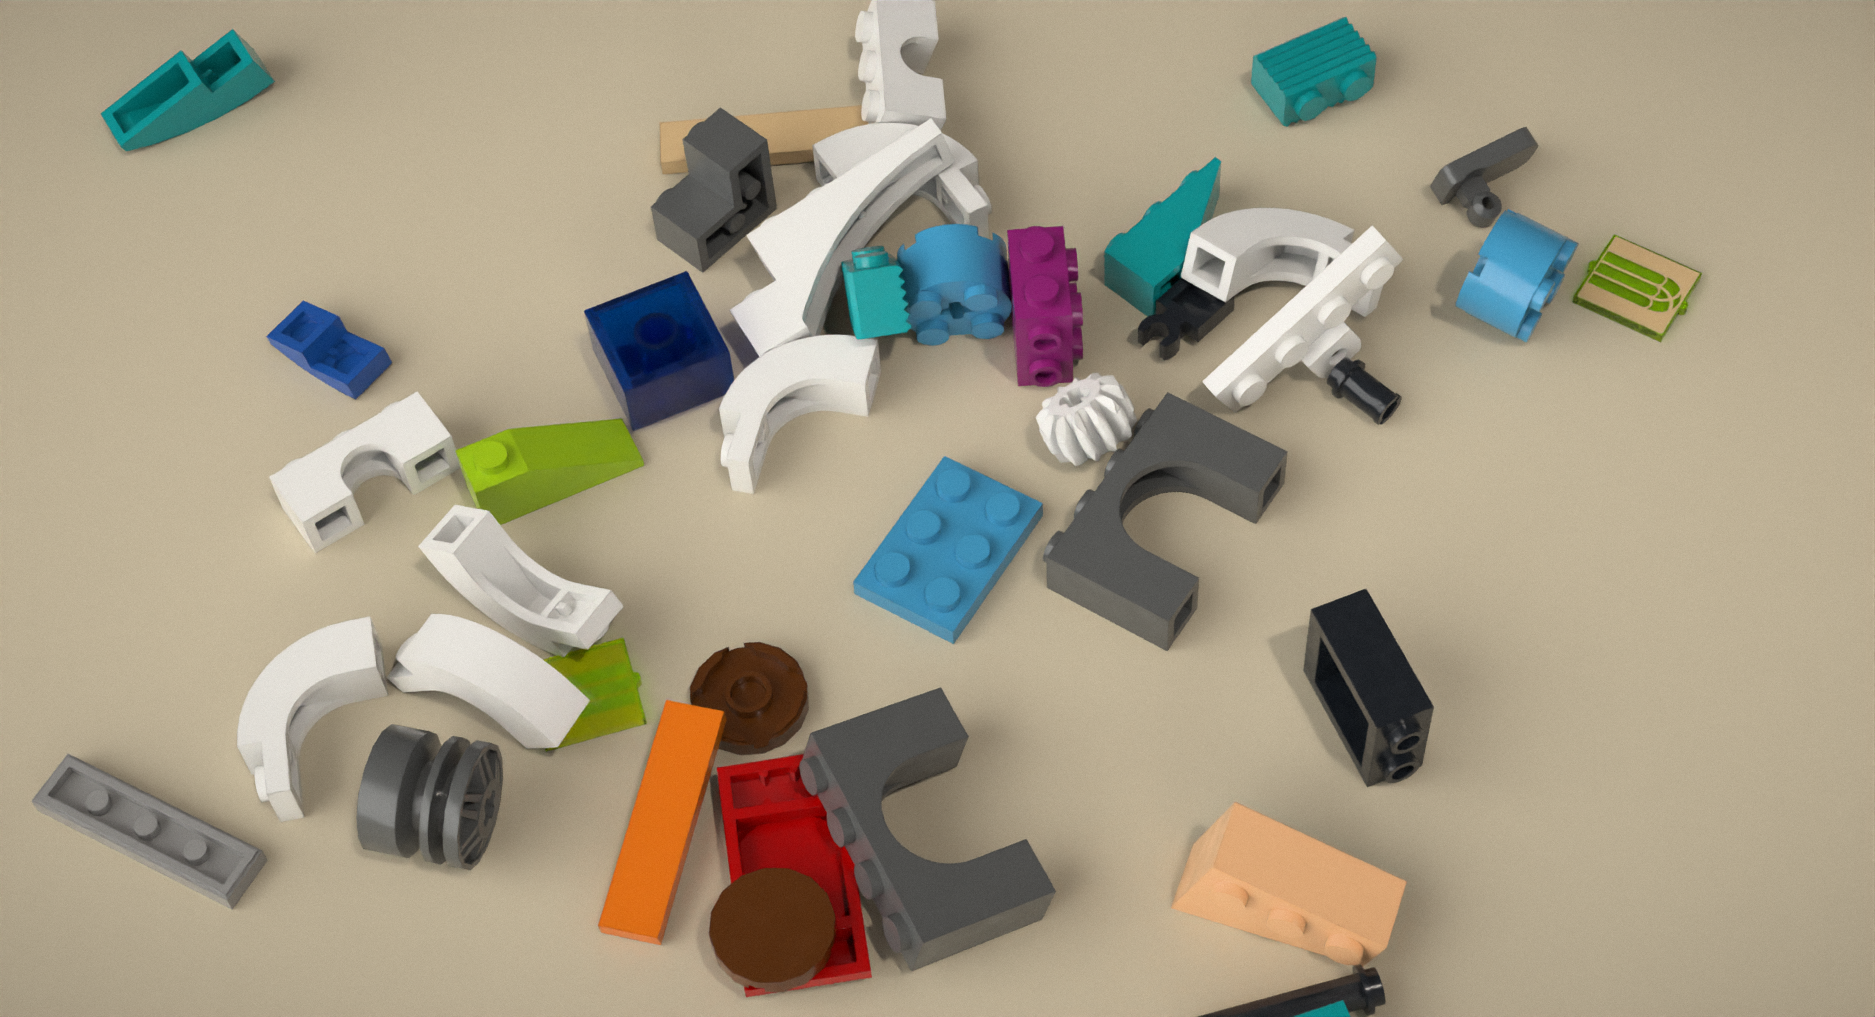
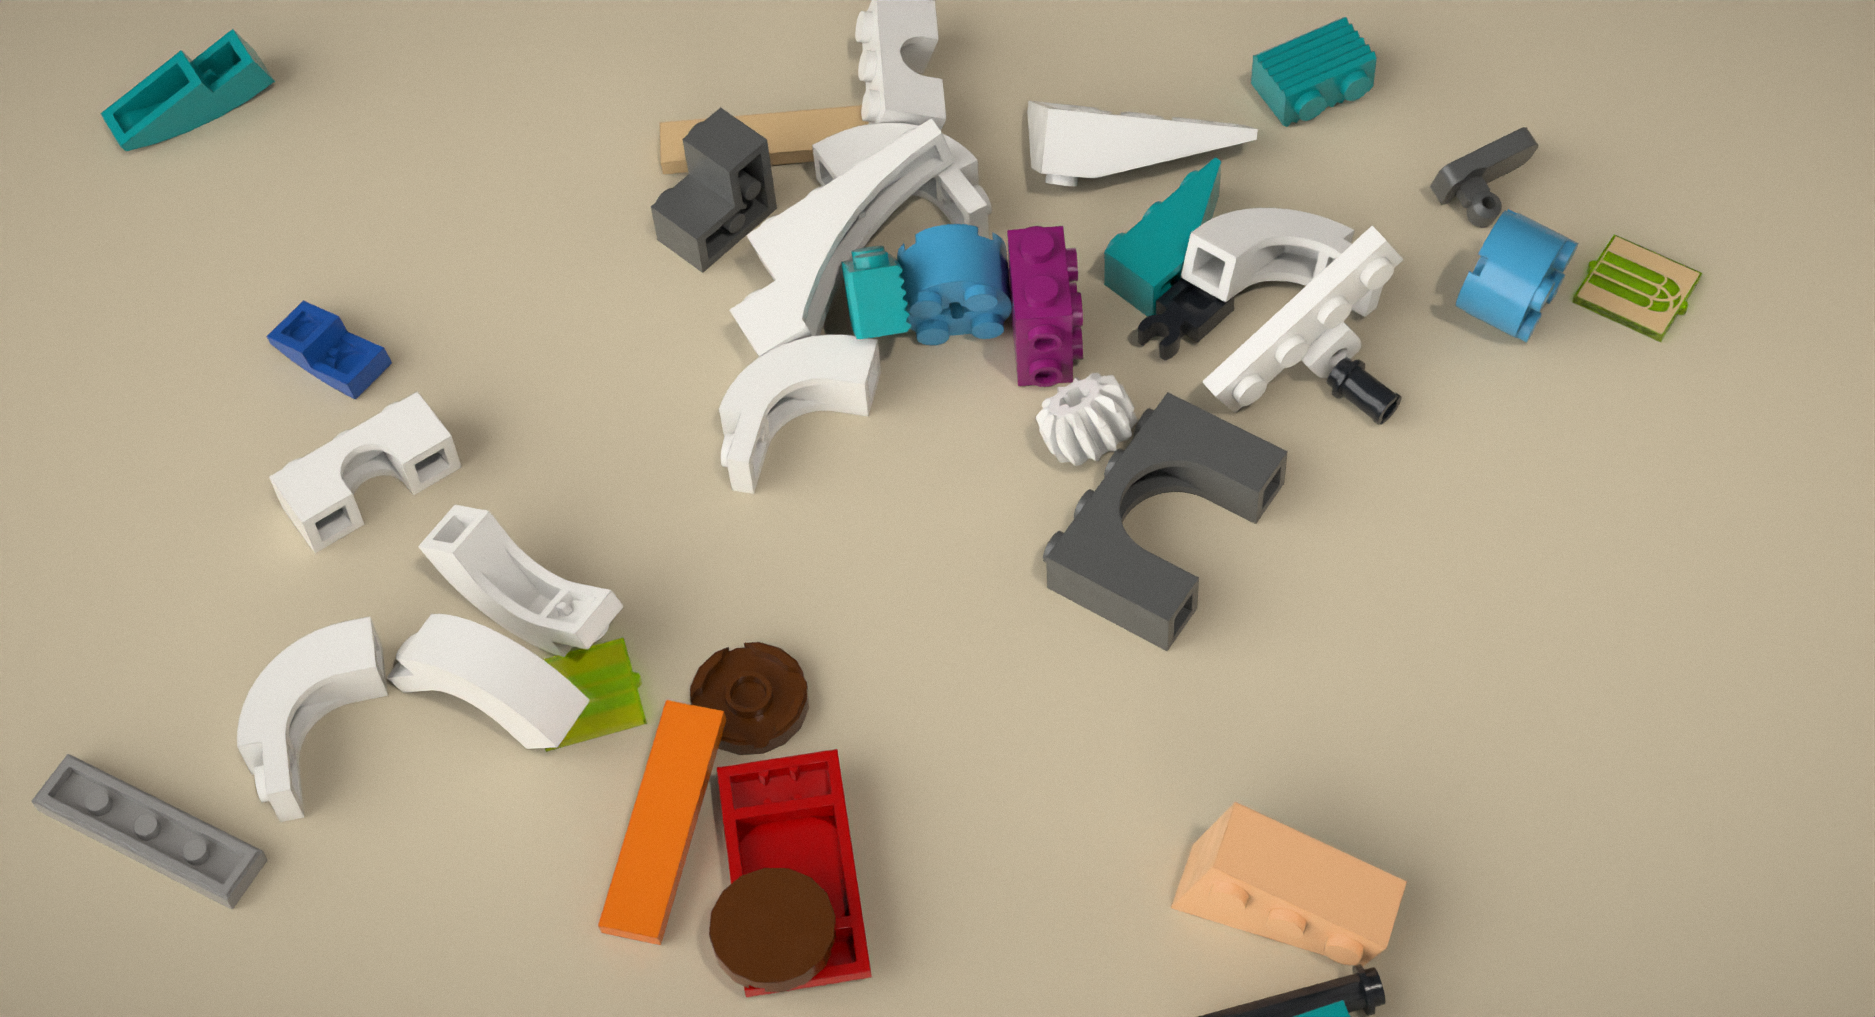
dark grey wheel [356,724,503,870] -> none
lime slope [455,418,644,525] -> none
clear blue brick [584,271,734,431] -> none
dark grey arch [800,687,1056,971] -> none
dark azure plate [853,456,1043,644] -> none
black window [1303,589,1434,787] -> none
none -> white wedge [1027,101,1258,186]

